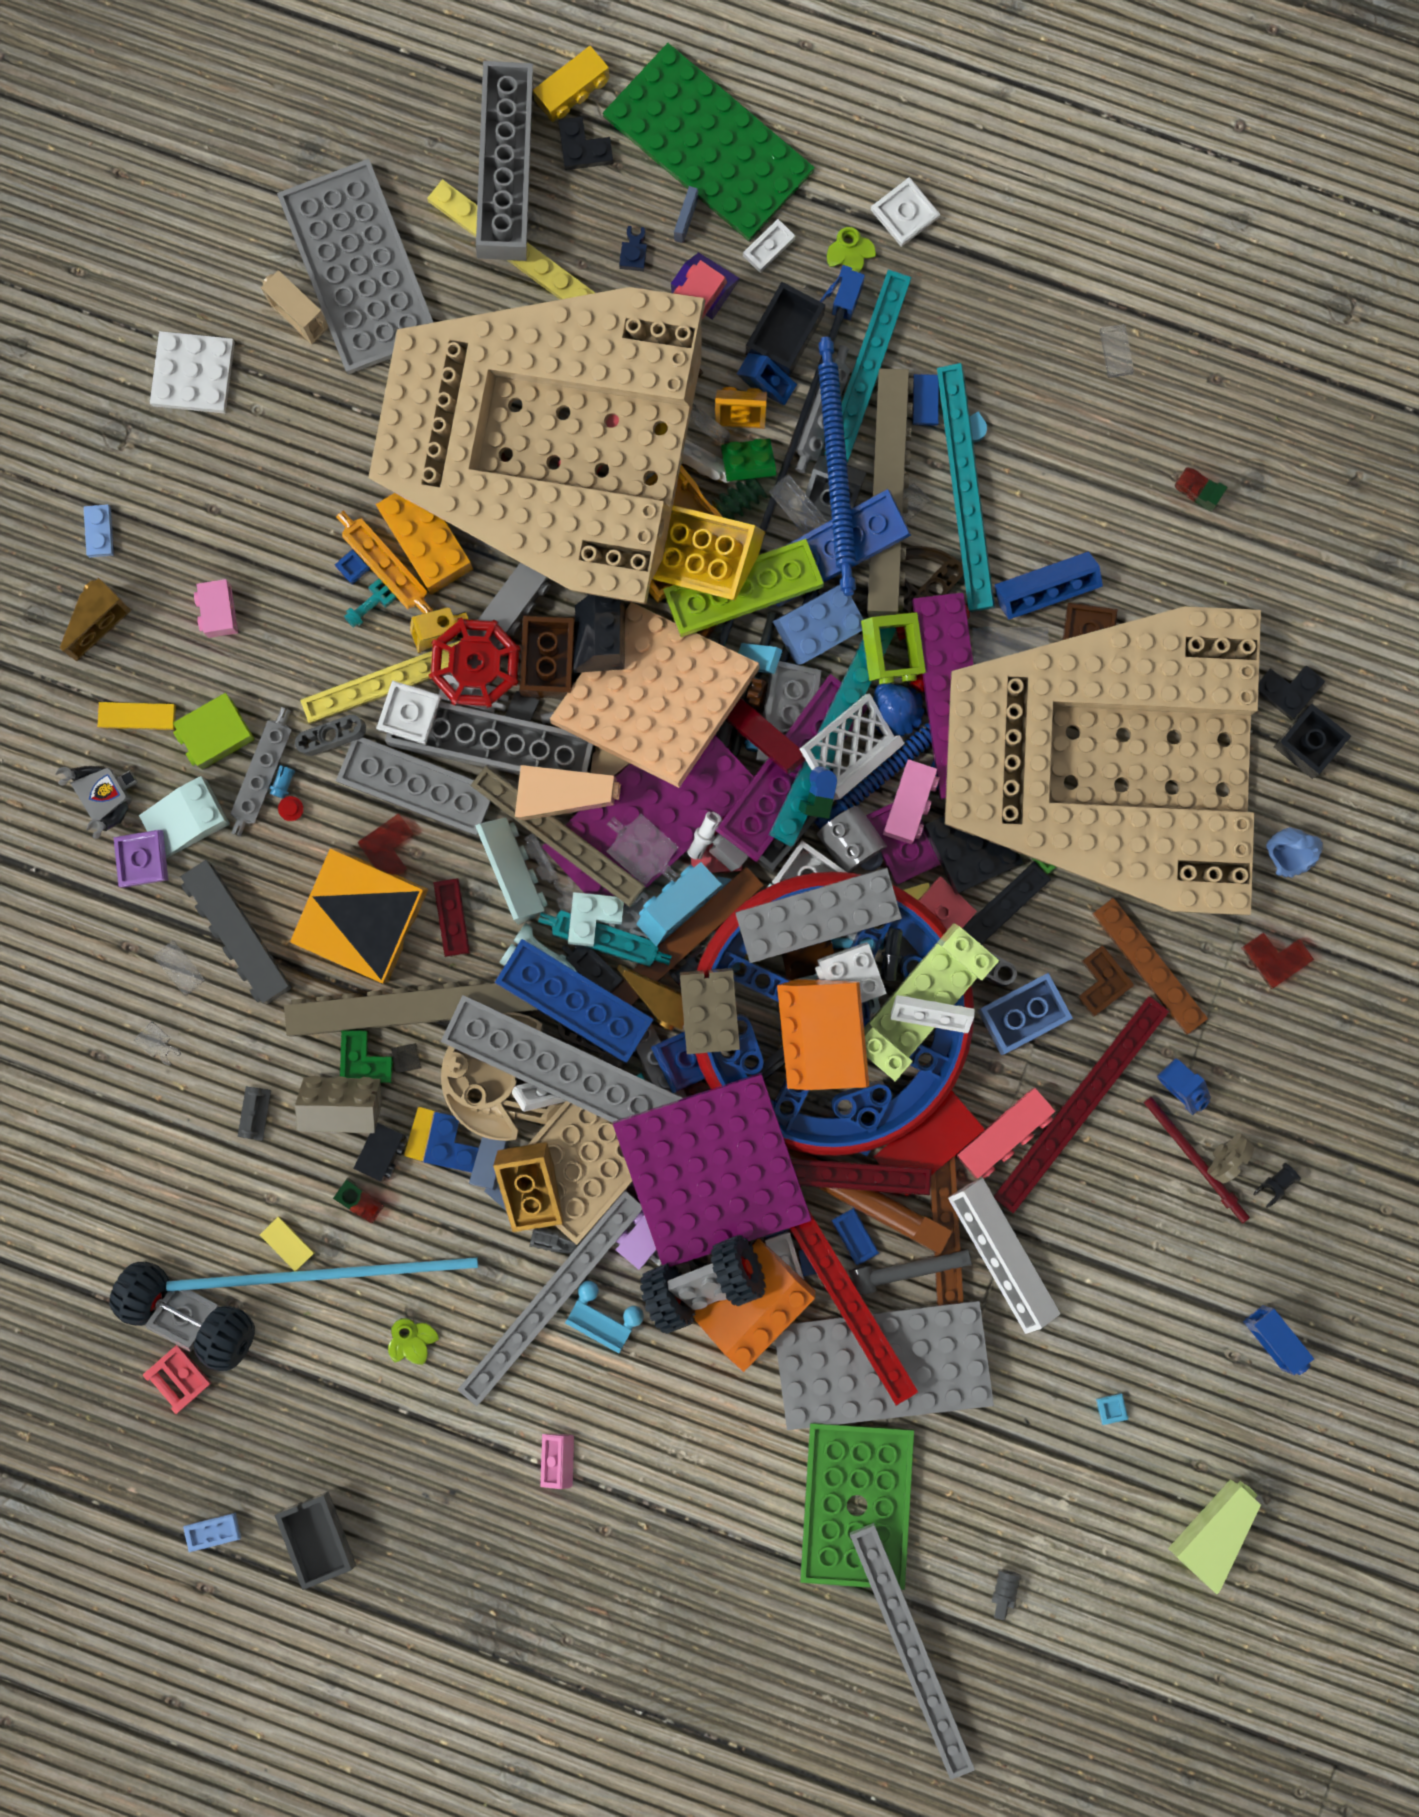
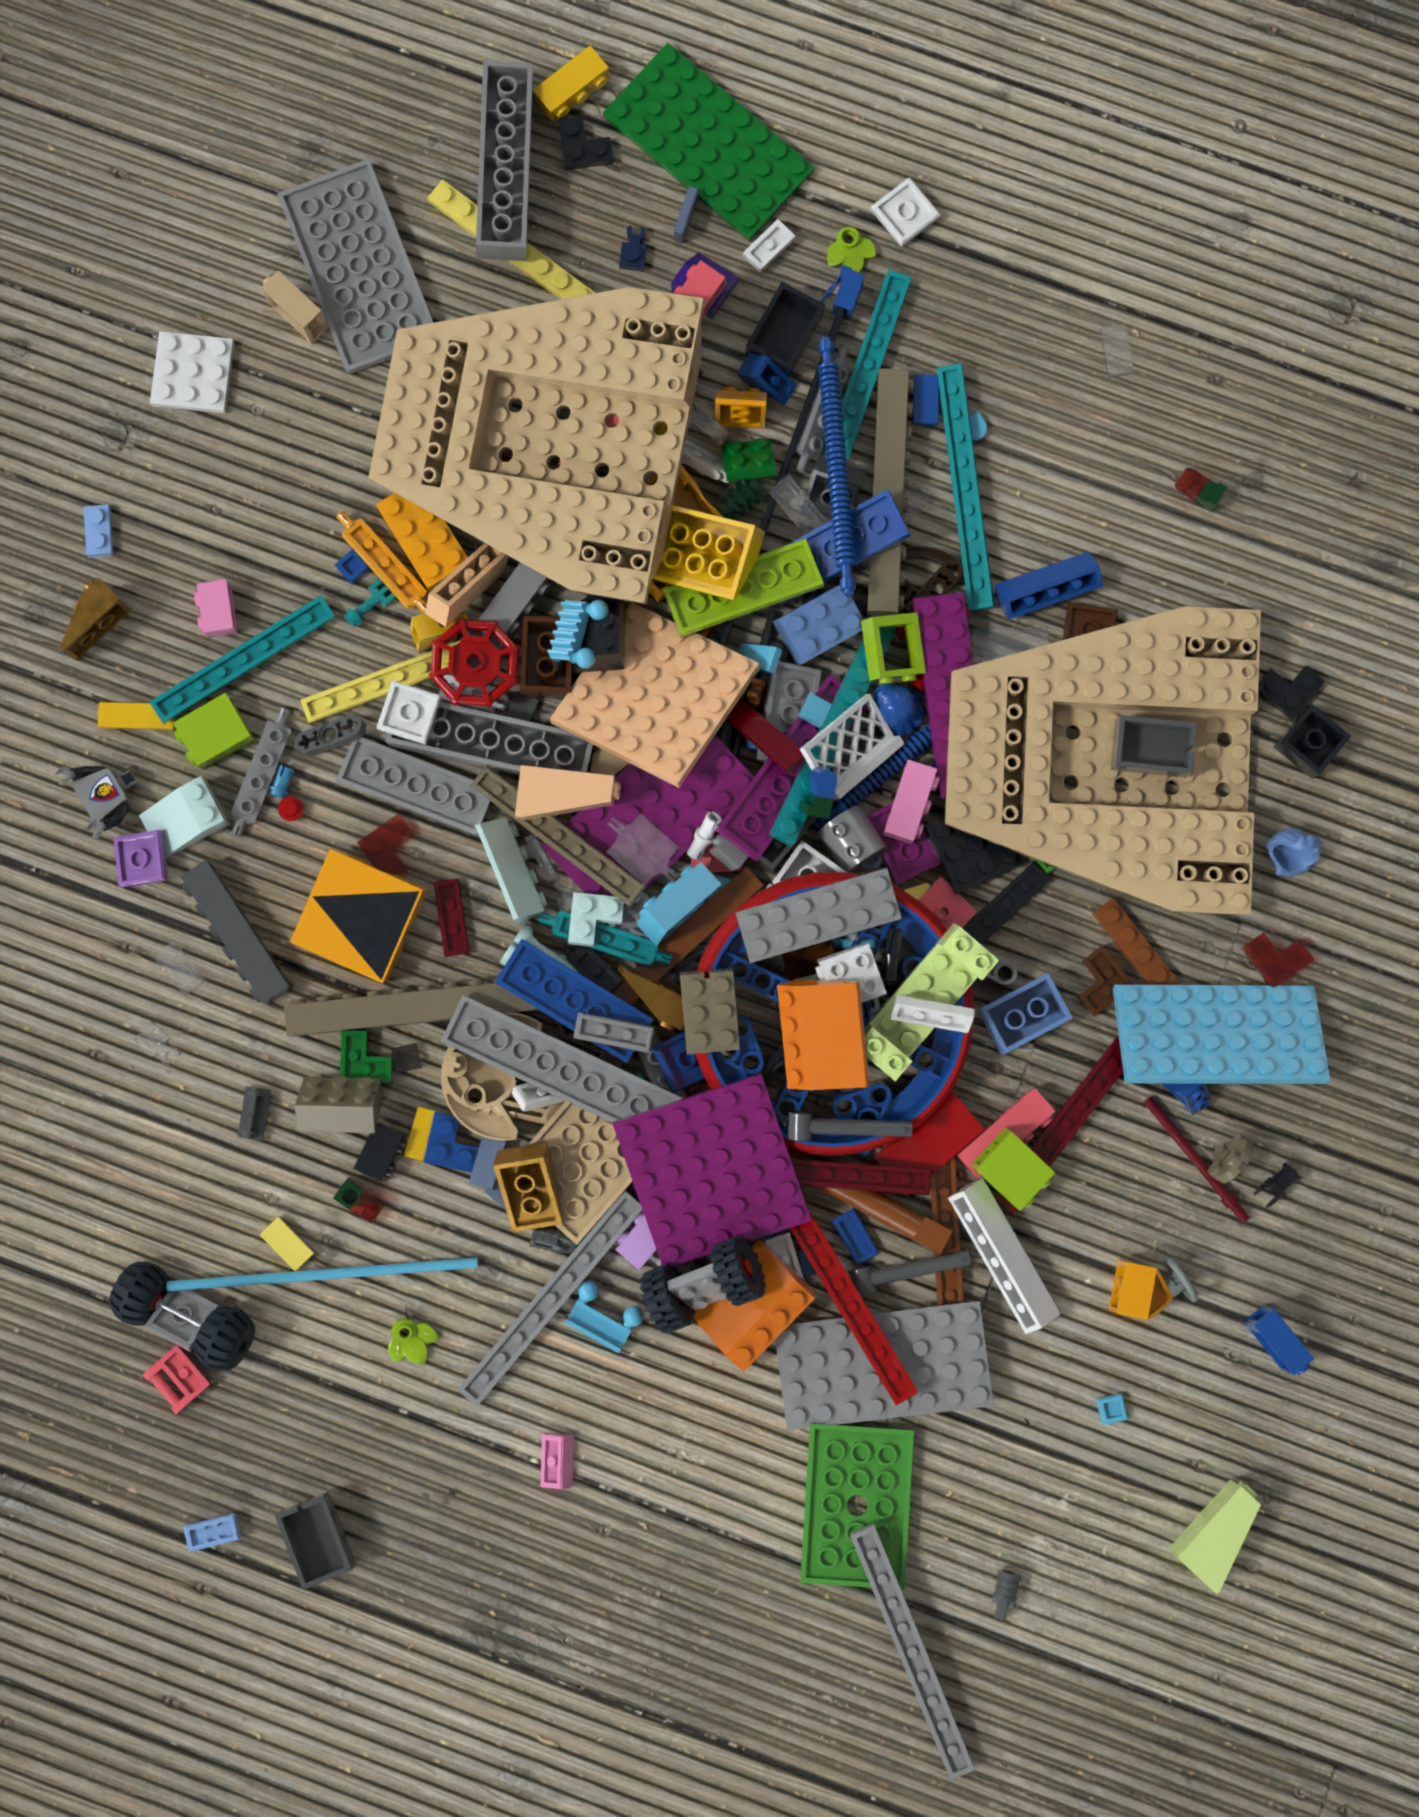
none -> teal plate [149,595,336,724]
none -> light nougat brick [425,543,508,627]
none -> medium azure gear [547,600,609,668]
none -> light grey tile [573,1012,654,1053]
none -> dark grey piece [788,1111,912,1140]
none -> medium azure tile [798,692,832,728]
none -> lime brick [970,1128,1055,1211]
none -> light orange piece [1108,1257,1198,1320]
none -> dark grey piece [1111,715,1197,778]
none -> medium azure plate [1113,985,1330,1084]

